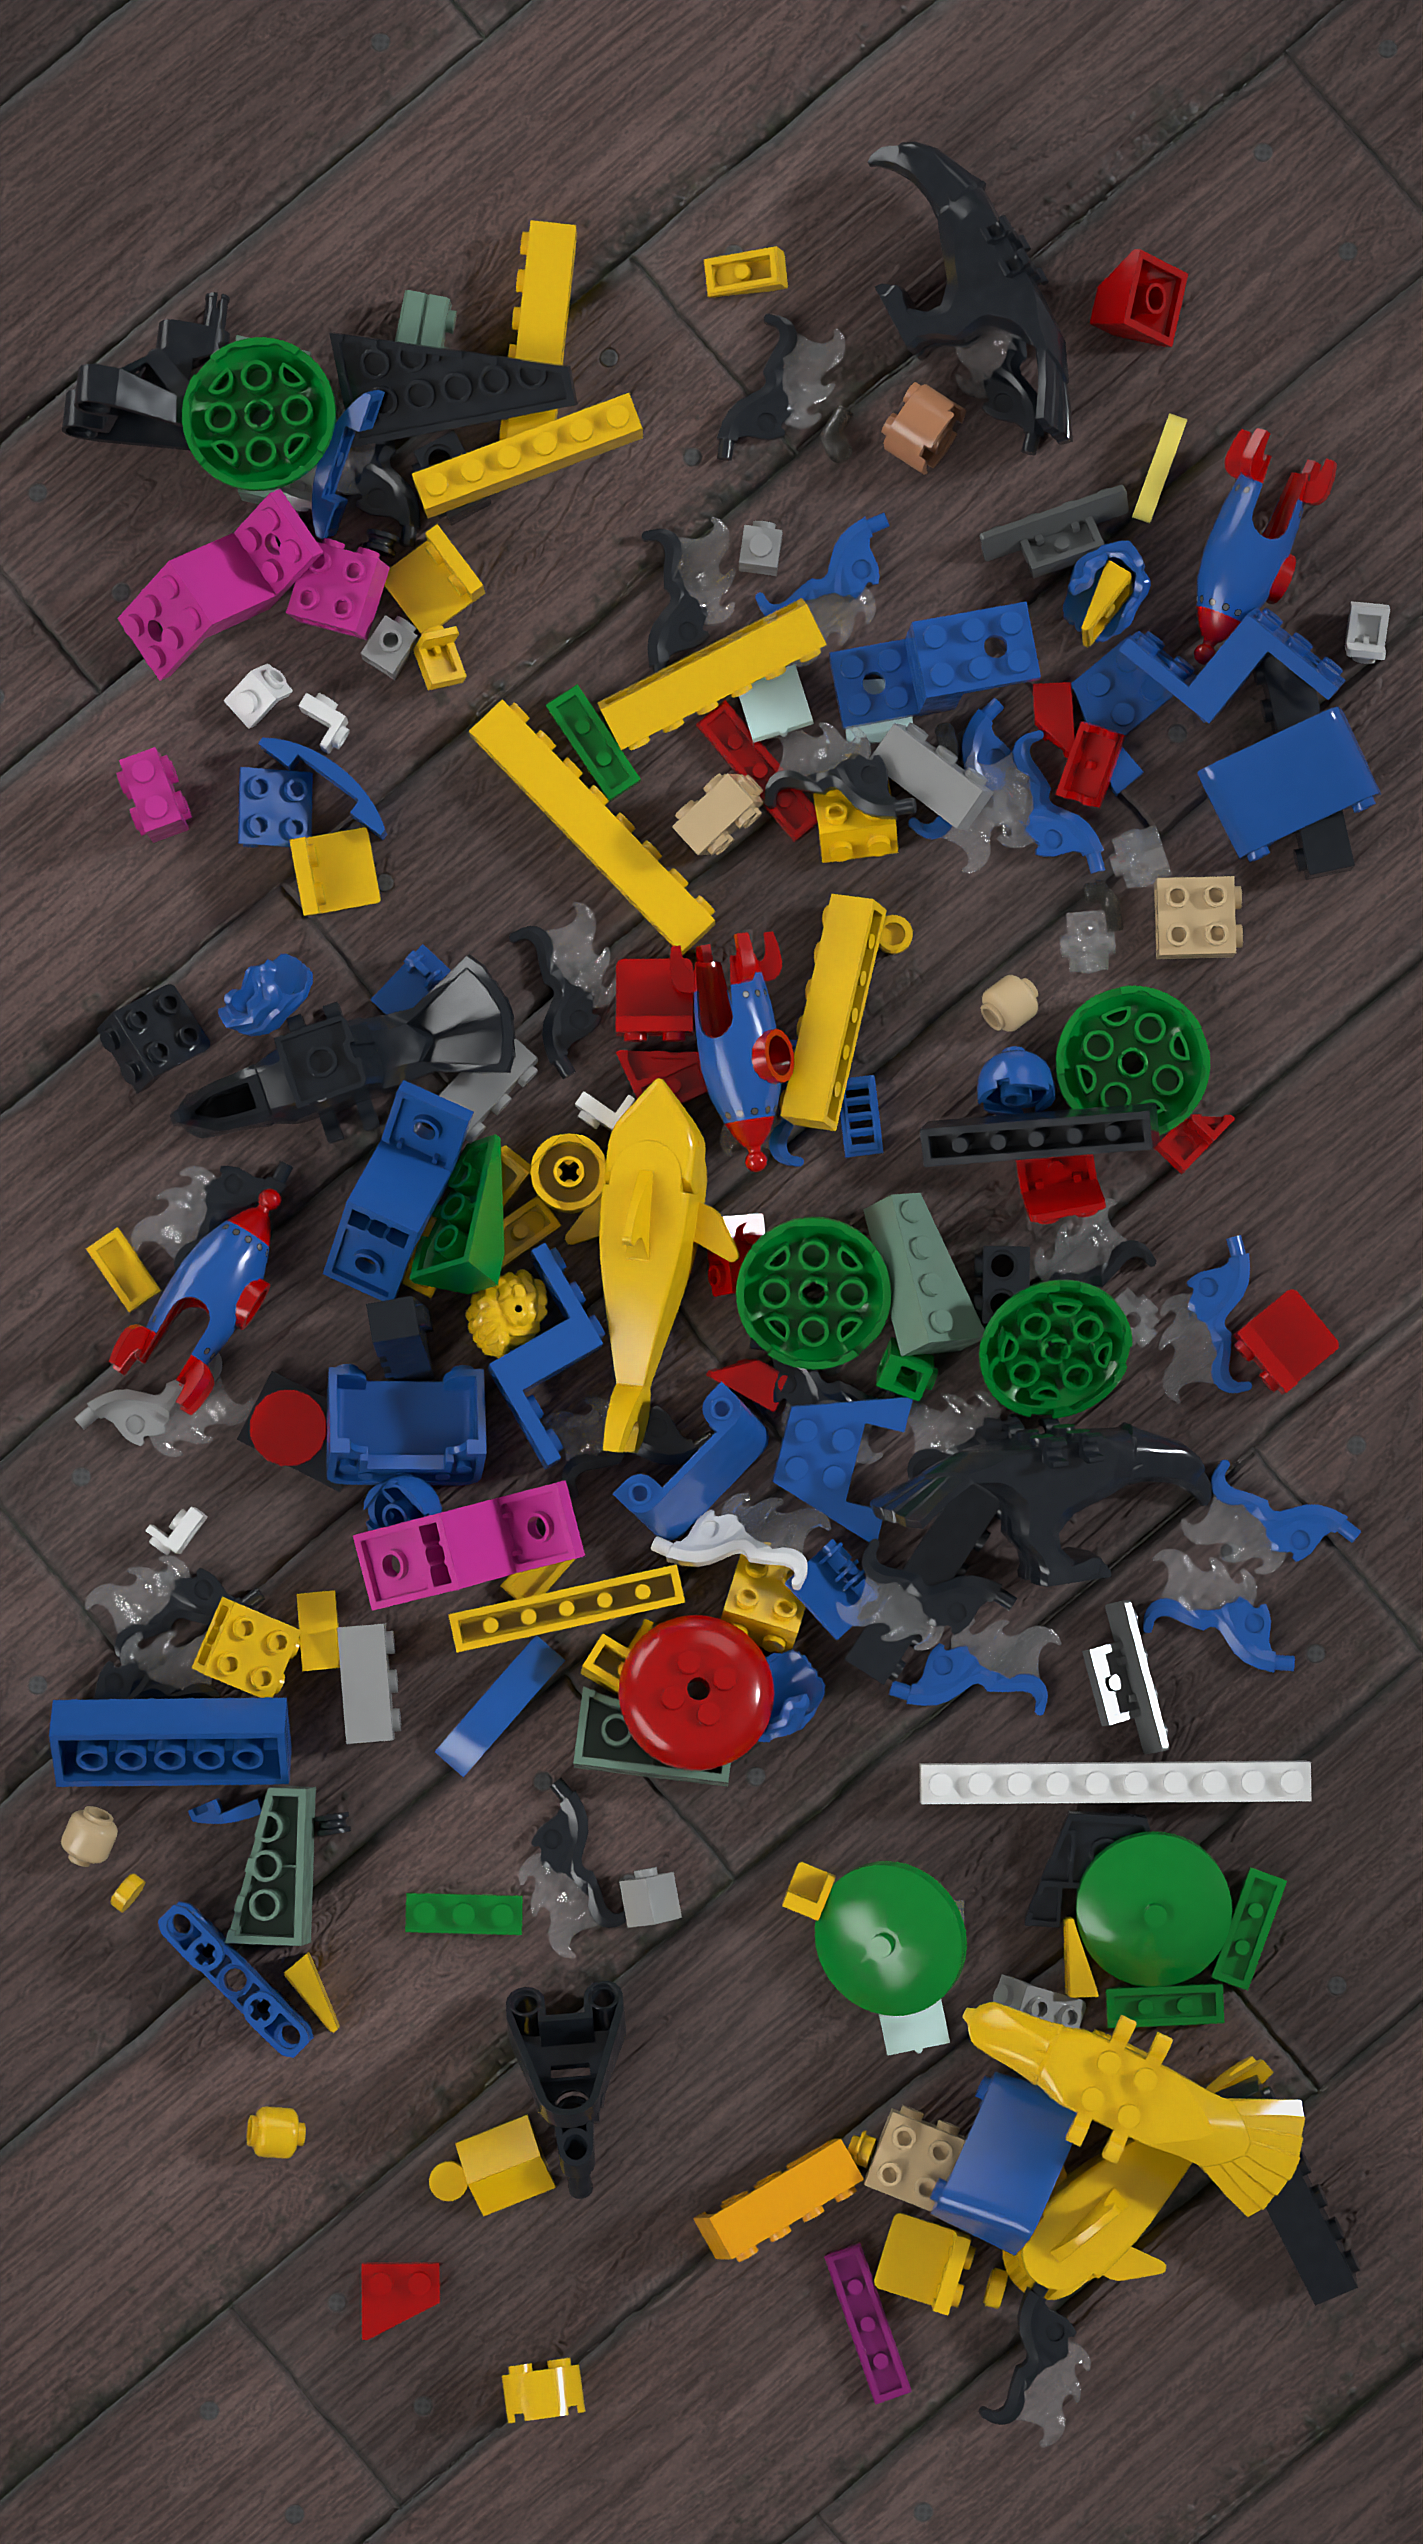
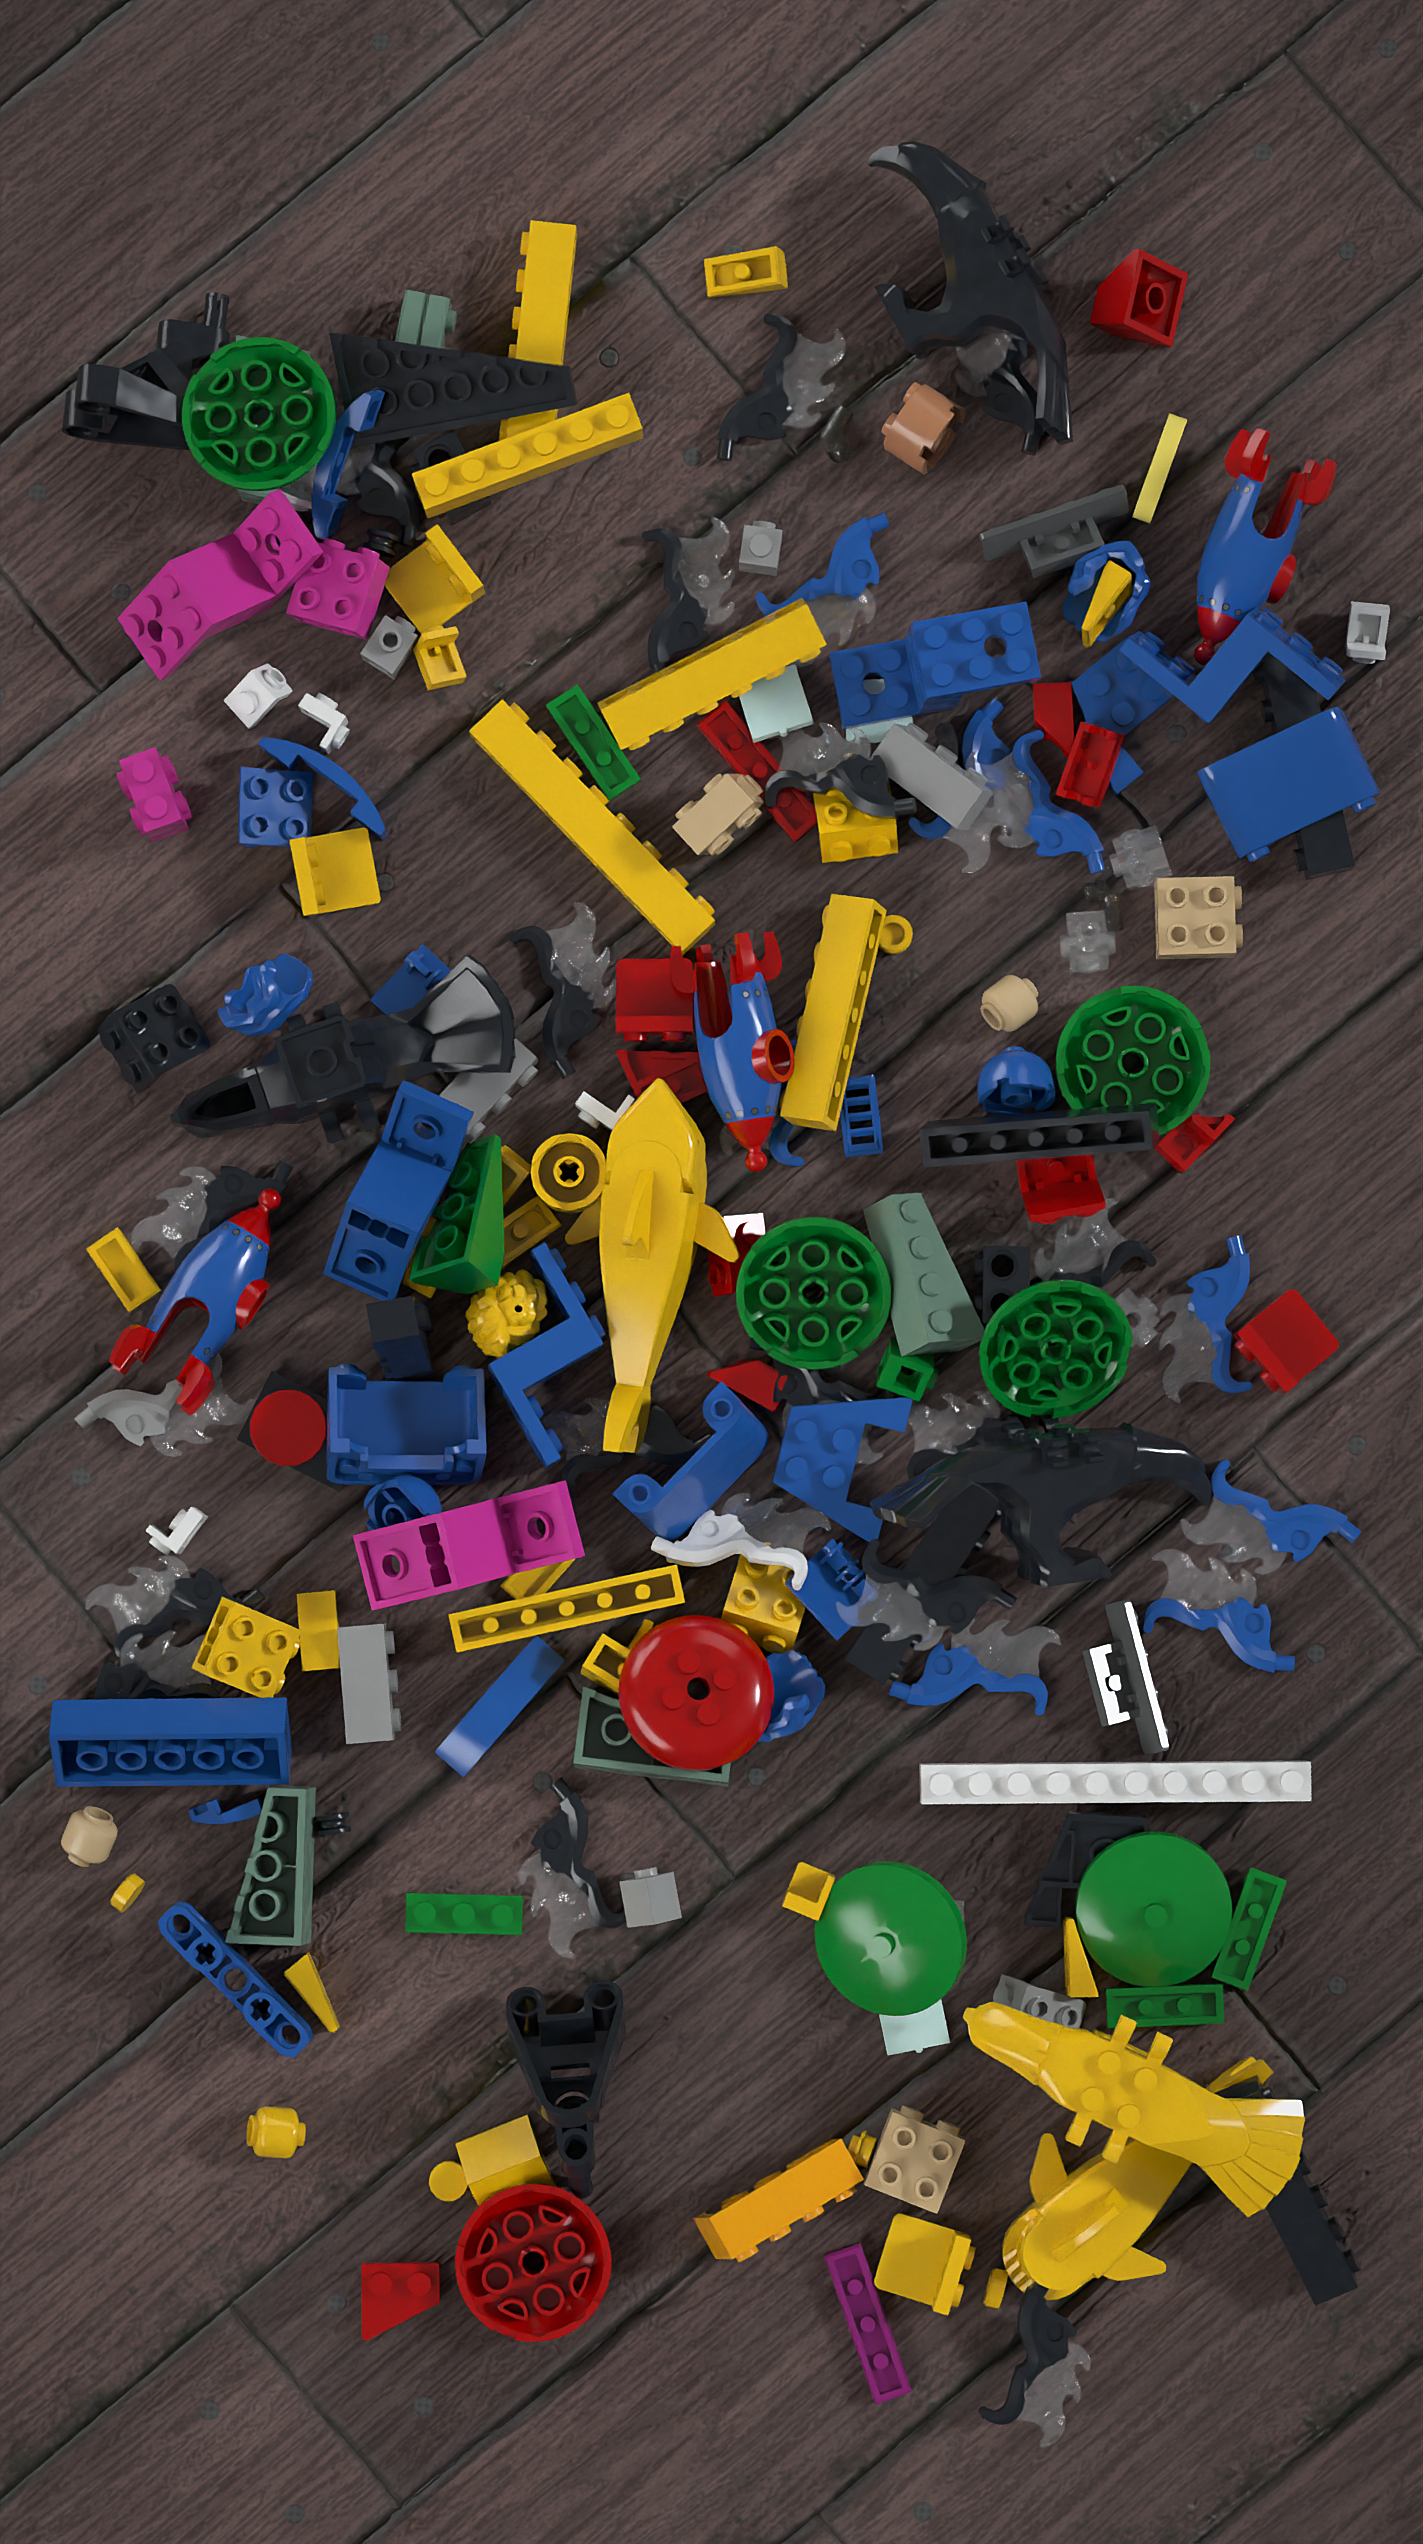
yellow brick [502,2358,585,2423] -> none
blue windscreen [930,2072,1076,2256] -> none
none -> red brick [455,2183,612,2342]

